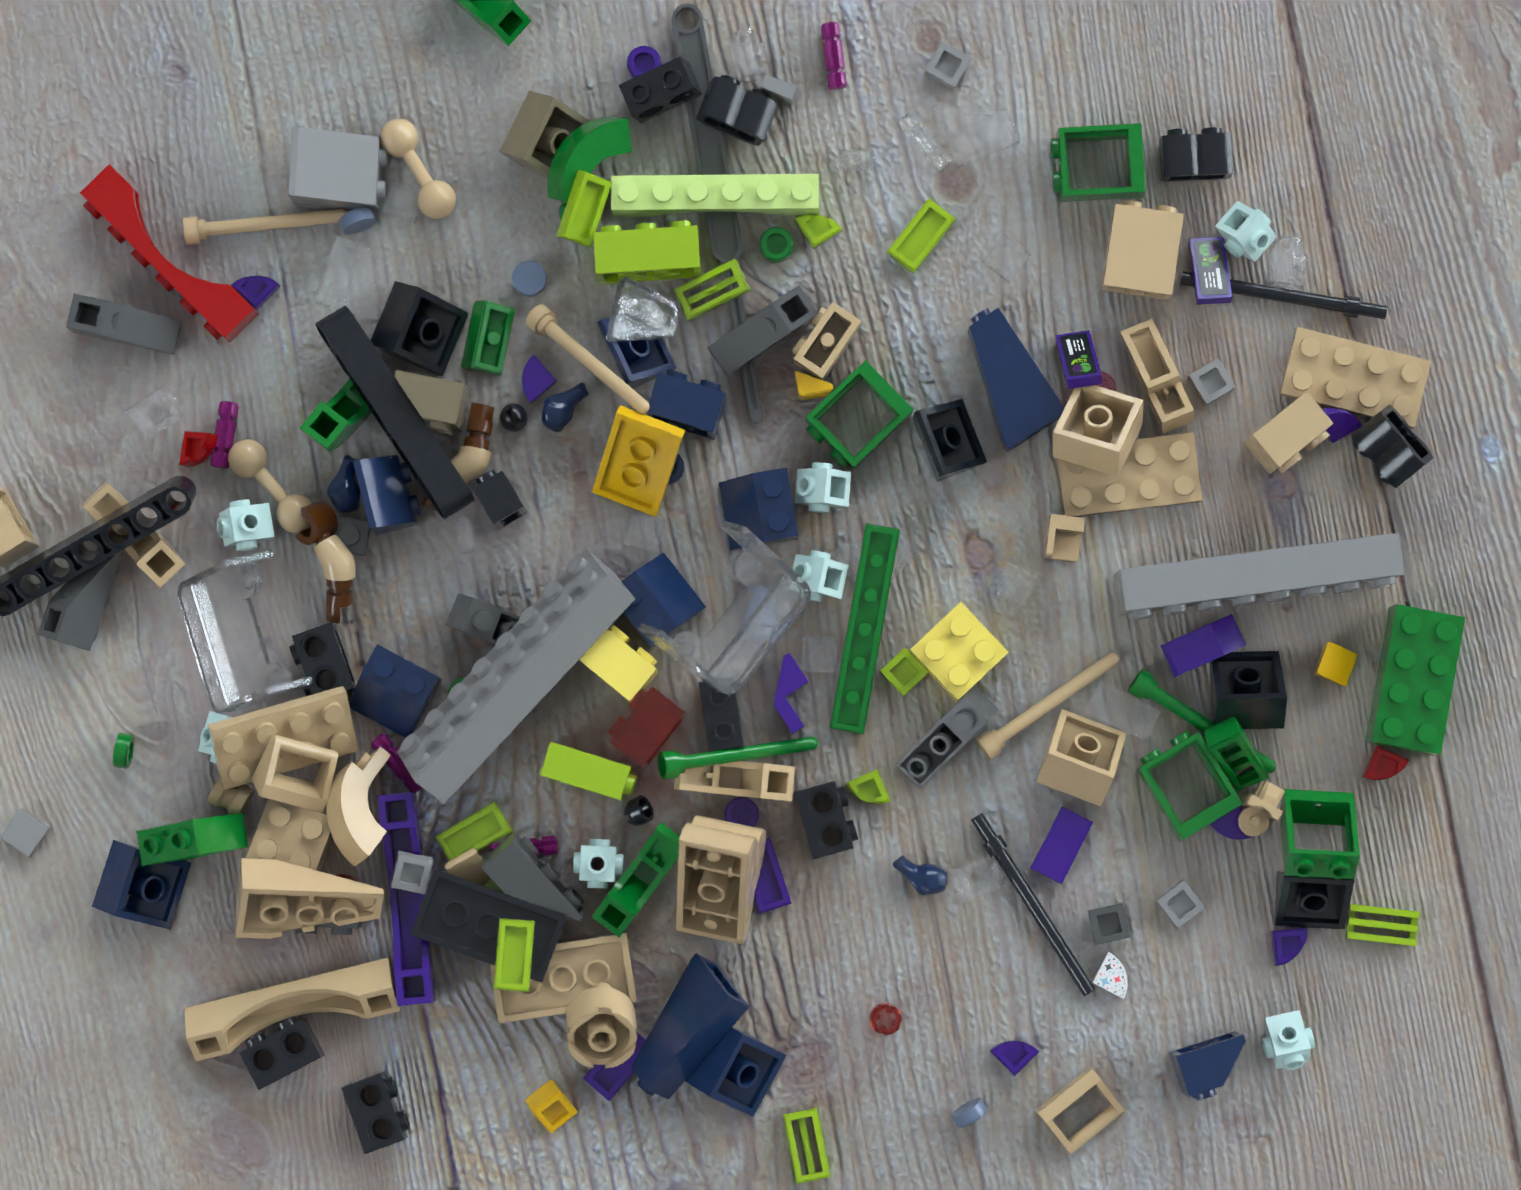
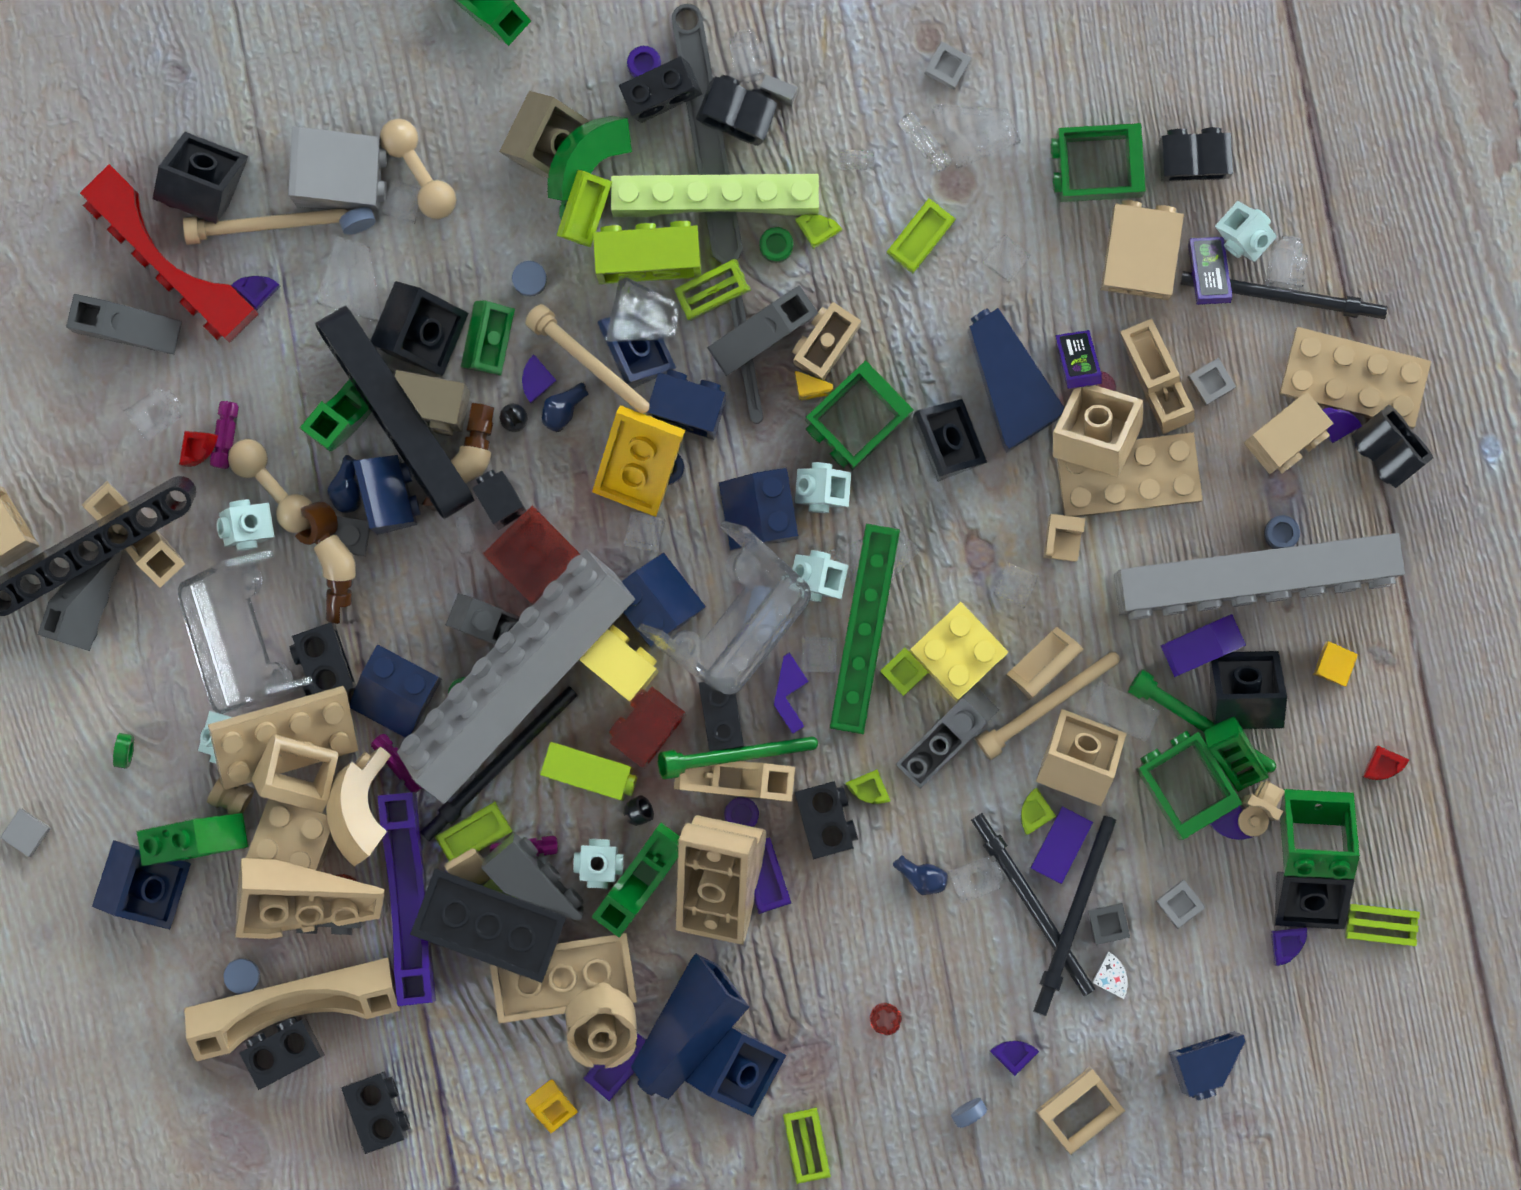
light grey tile [390,851,433,894] -> none
lime tile [494,918,535,992] -> none
magenta axle [821,22,846,90] -> none
light aqua brick [1262,1010,1315,1070] -> none
green brick [1365,604,1466,756] -> none
none -> black slope [152,132,248,224]
none -> sand blue tile [224,959,260,994]
none -> black bar [420,686,578,842]
none -> clear red brick [482,505,580,605]
none -> tan tile [1006,627,1084,700]
none -> lime tile [1021,787,1056,836]
none -> black bar [1033,815,1117,1016]
none -> sand blue tile [1264,515,1300,549]

